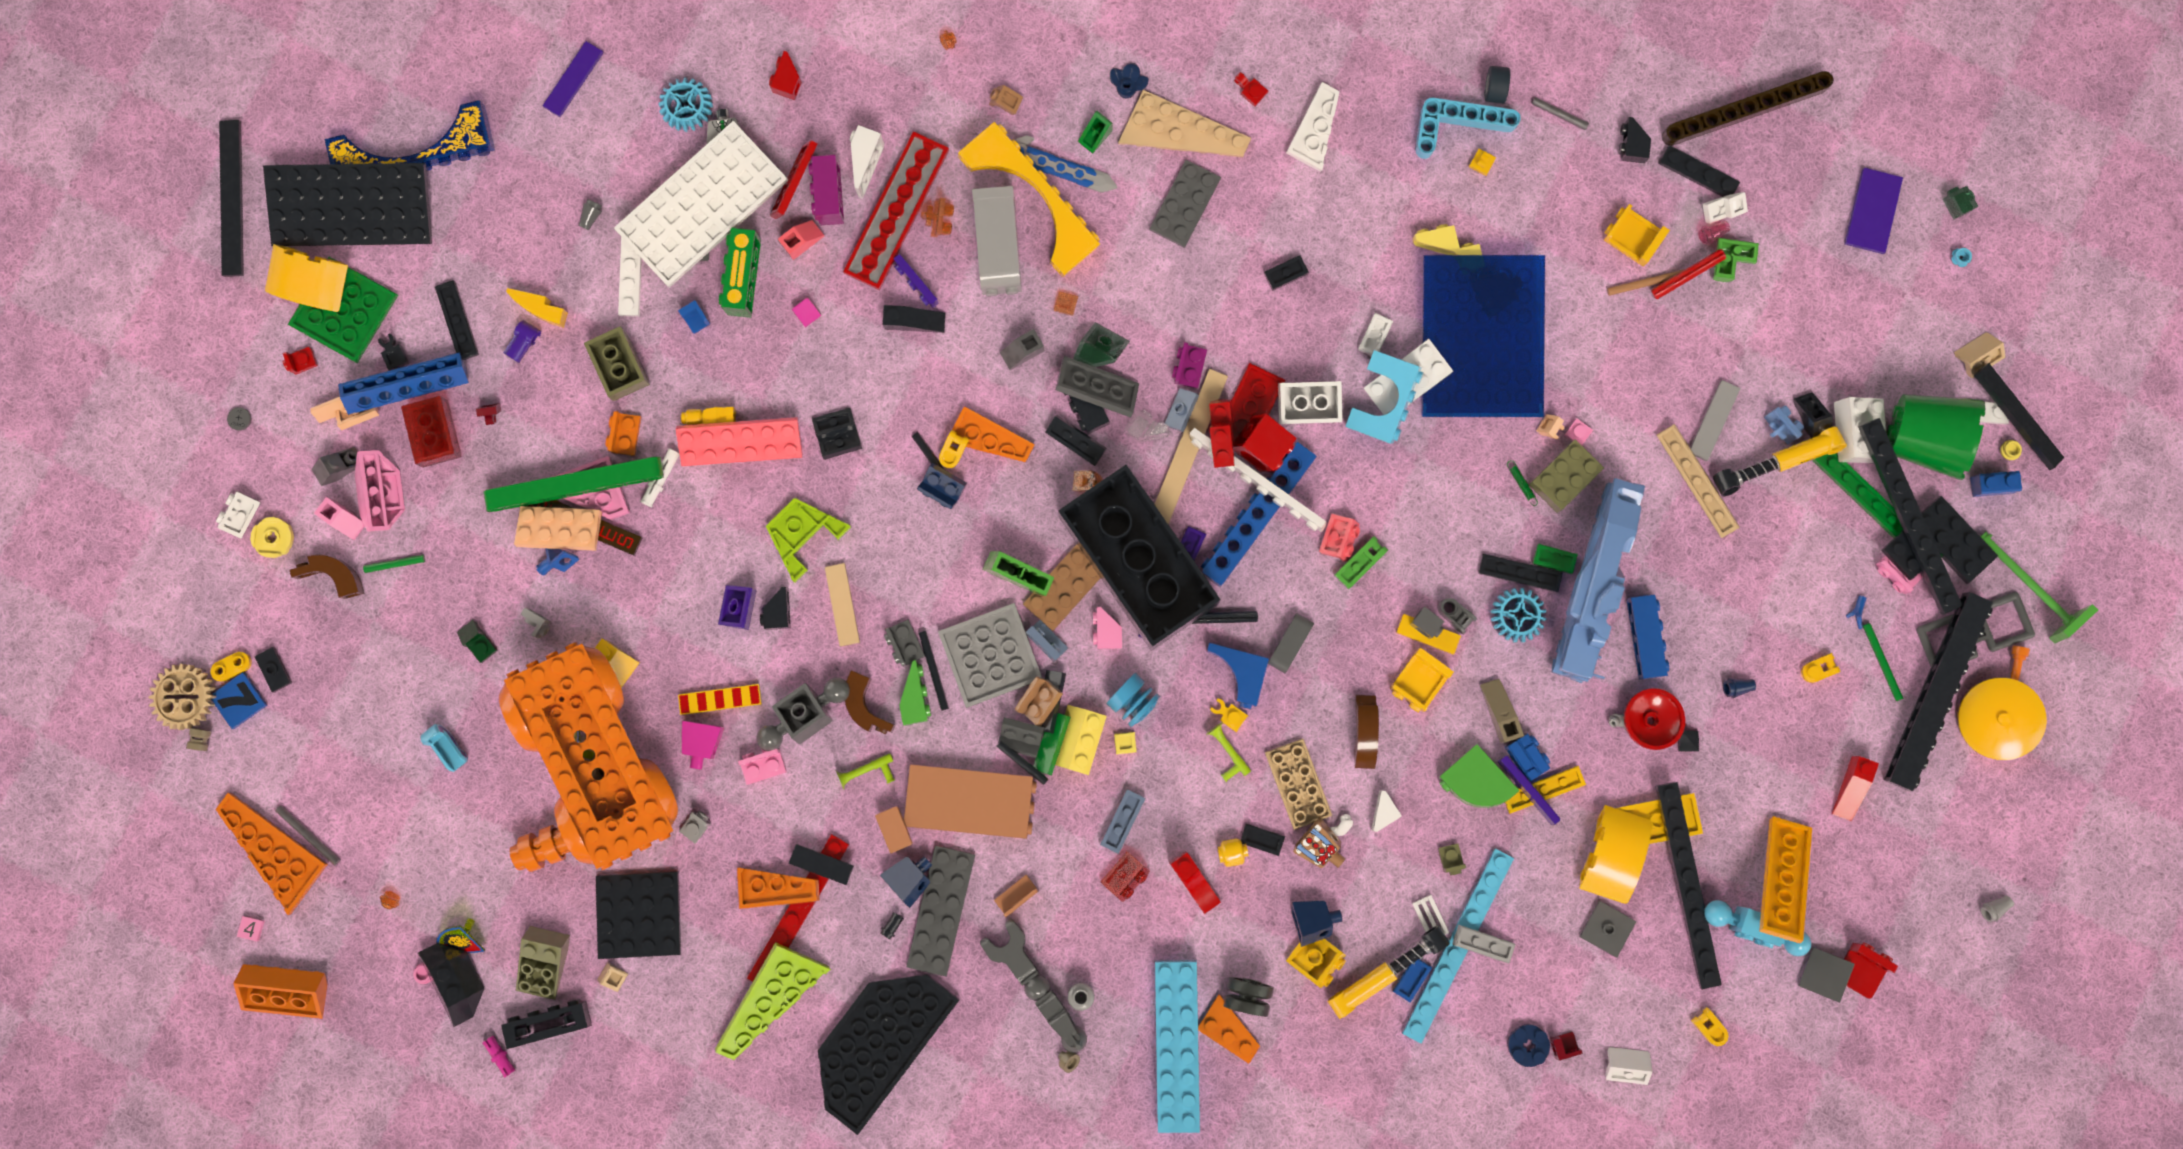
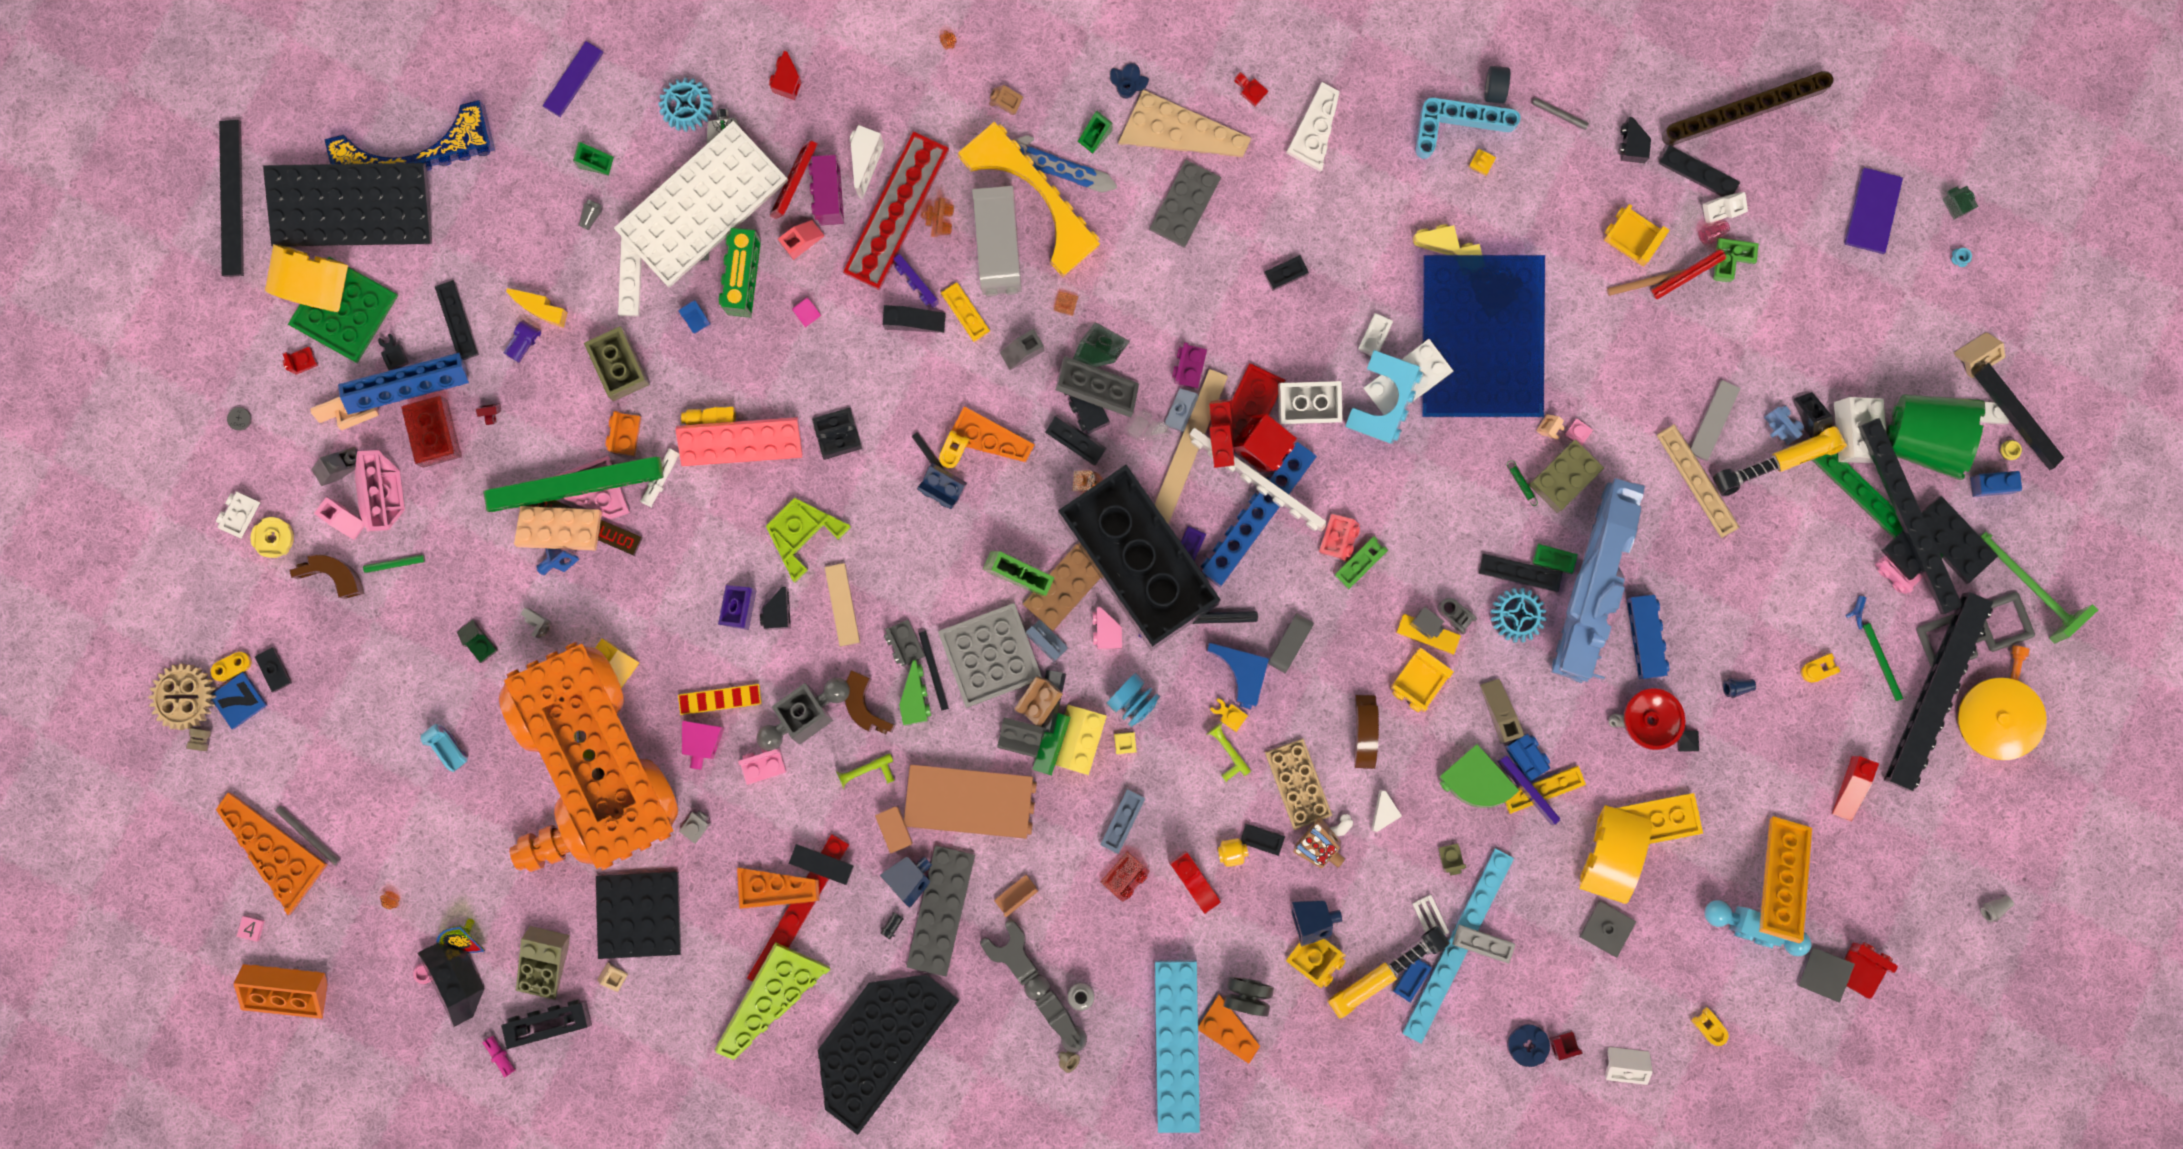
black bar [996,740,1048,785] -> none
black plate [1655,781,1722,990] -> none
none -> green slope [573,142,614,176]
none -> yellow tile [941,282,990,342]

